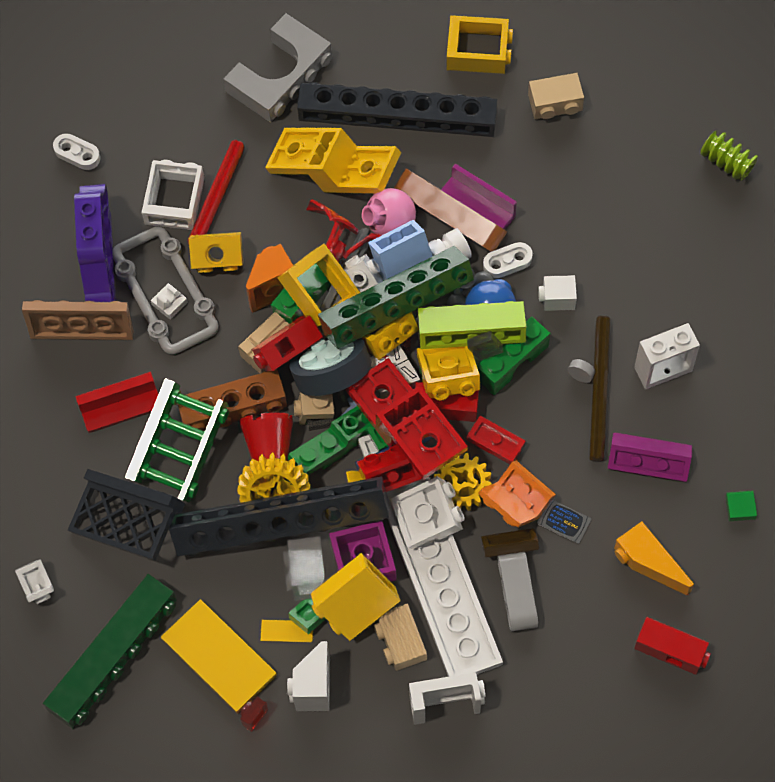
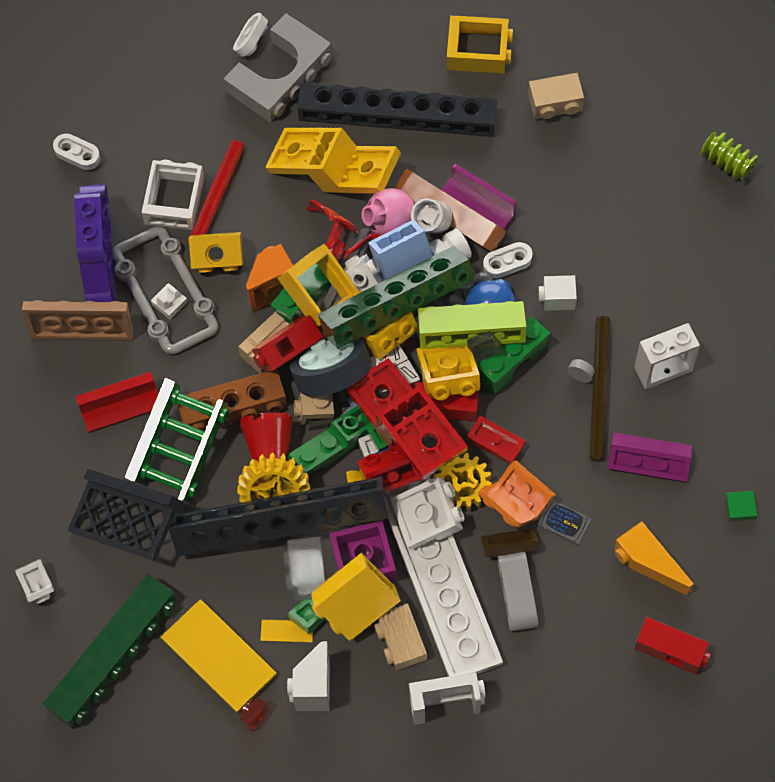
none -> white plate [233,13,268,57]
none -> white wheel [411,198,452,234]

